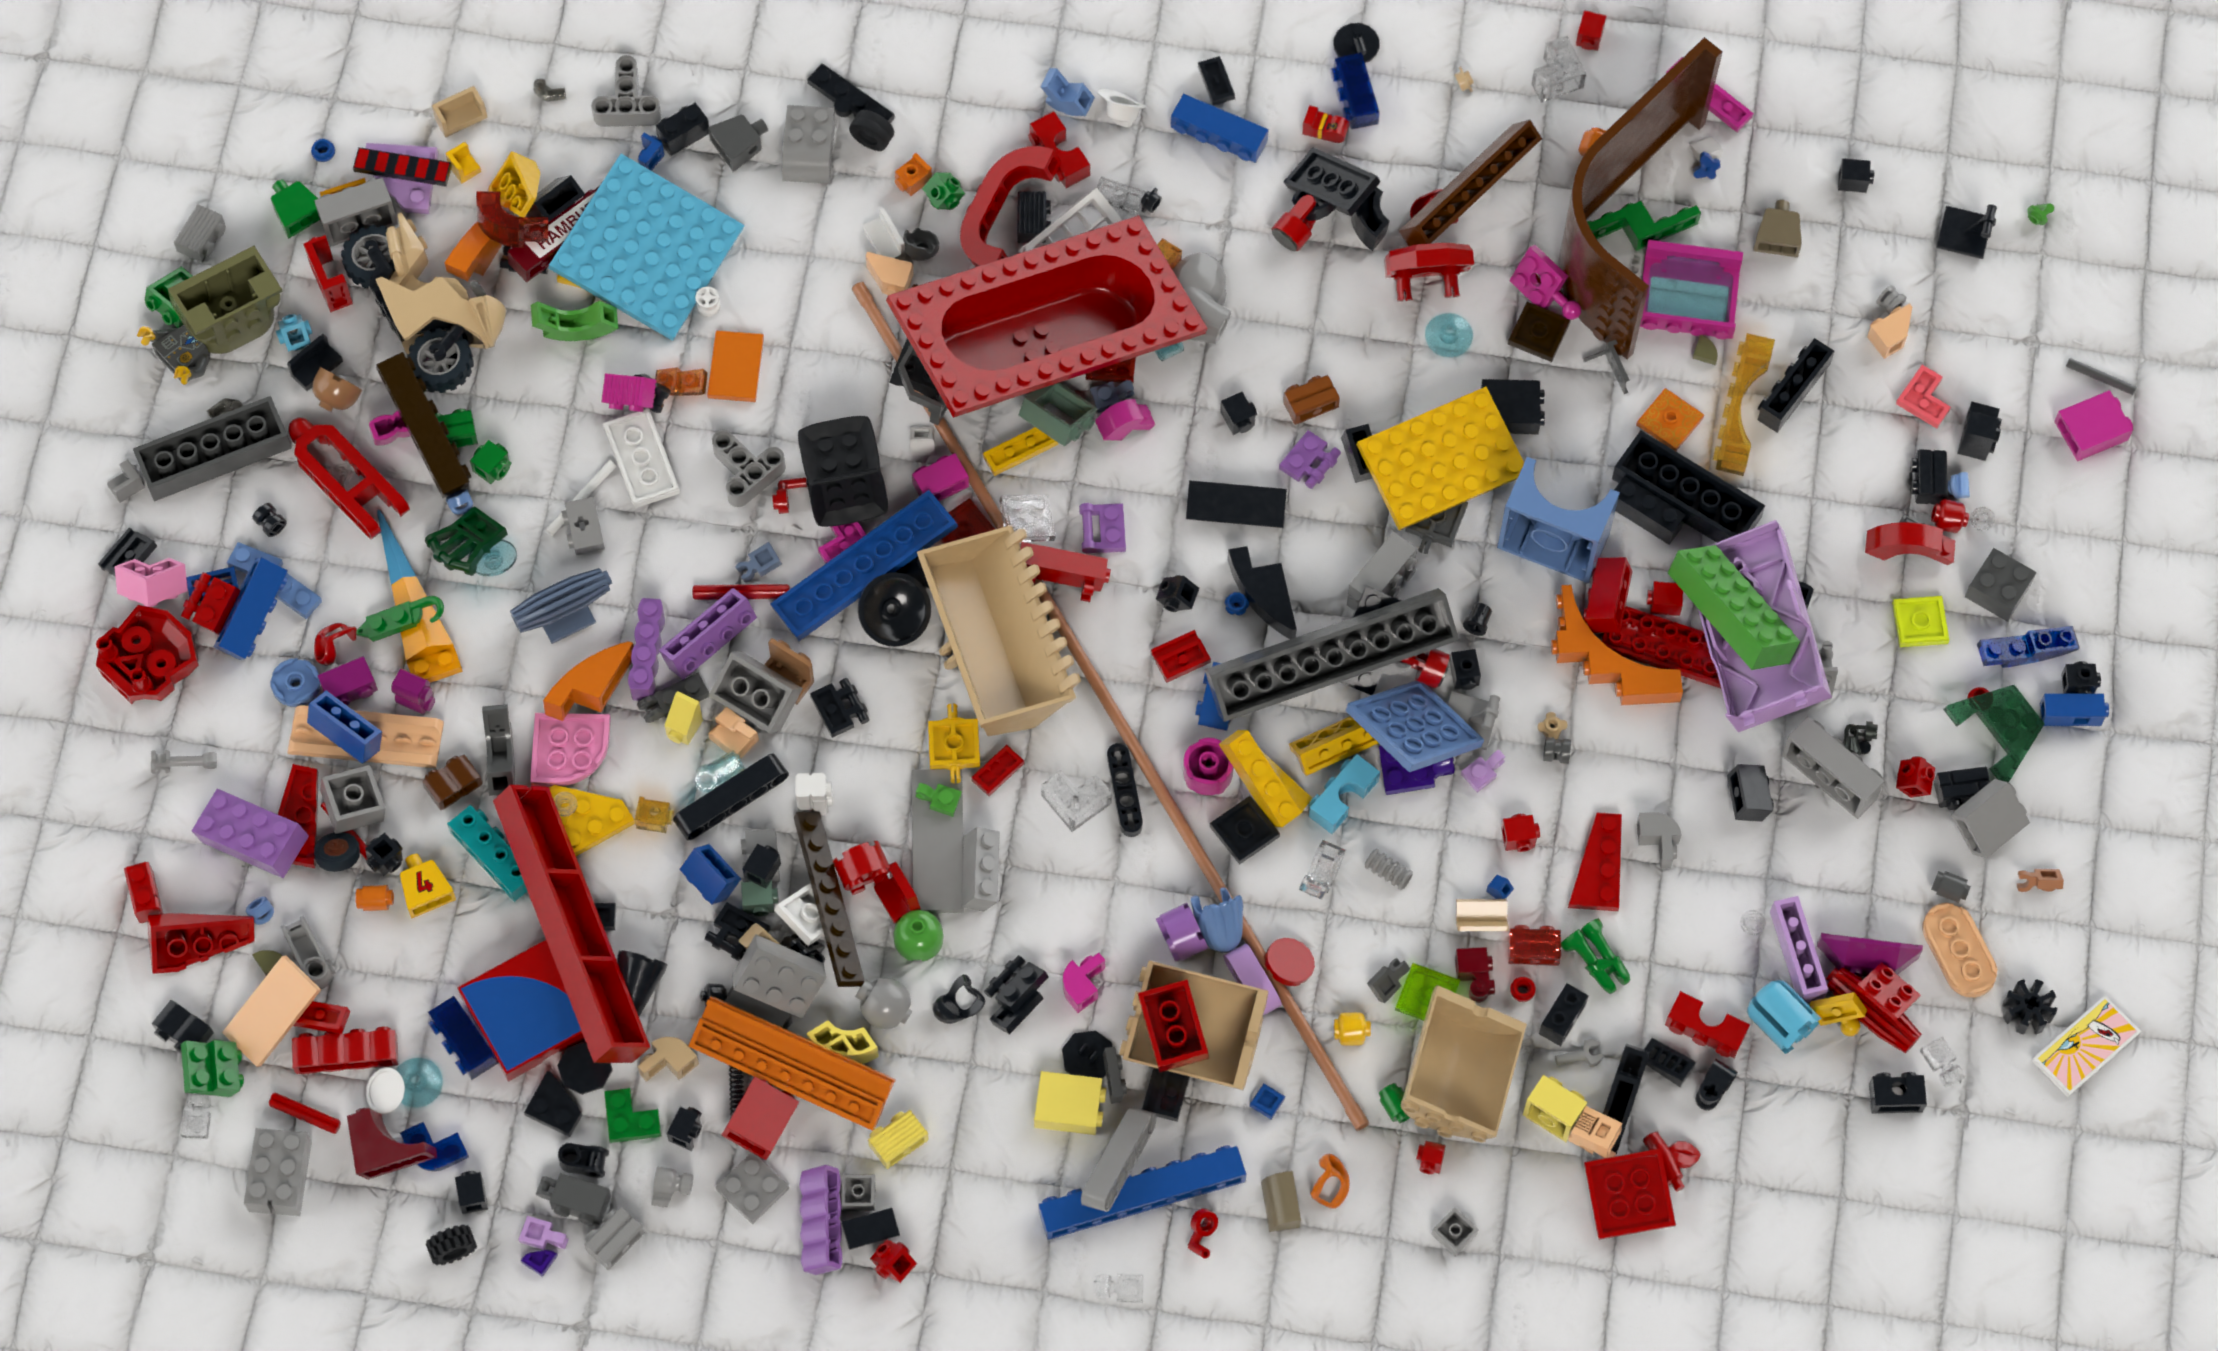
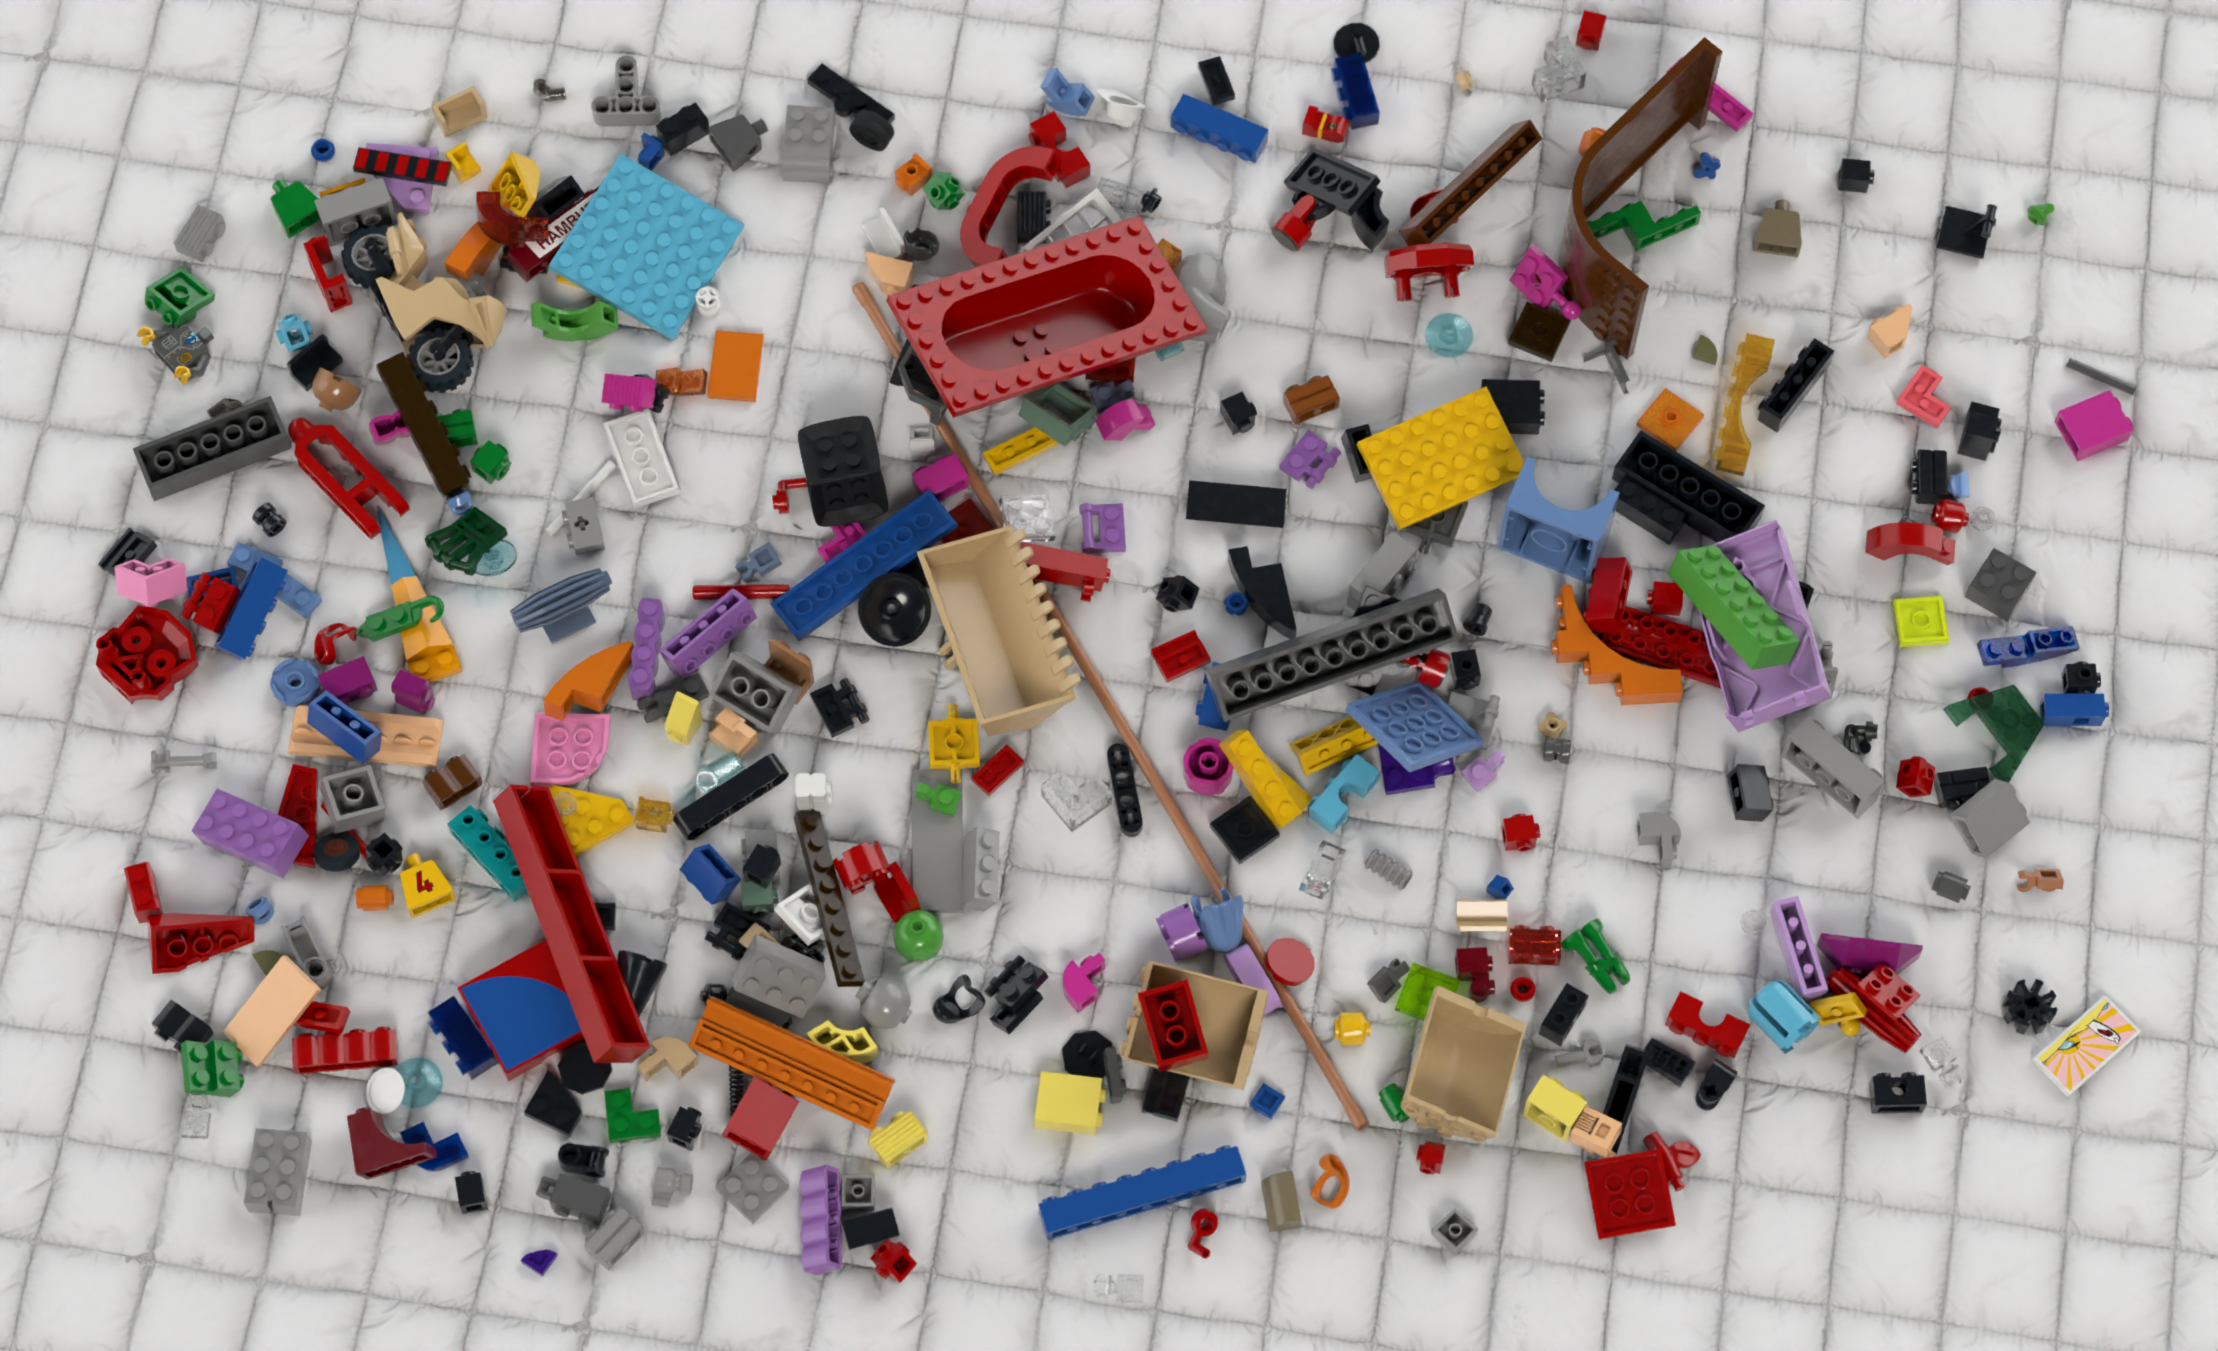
light grey panel [107,459,145,503] -> none
olive brick [168,246,283,354] -> none
red axle [268,1093,341,1134] -> none
black tyre [425,1225,477,1265] -> none
dark grey arch [482,704,515,796] -> none
lavender plate [519,1216,569,1250] -> none
light grey beam [712,430,786,507] -> none
light grey beam [1081,1107,1156,1212] -> none
red wing [1568,812,1622,911] -> none
panel [1640,240,1743,339] -> none
light grey wheel [1876,285,1907,314] -> none
light nougat tile [1922,903,1997,998] -> none

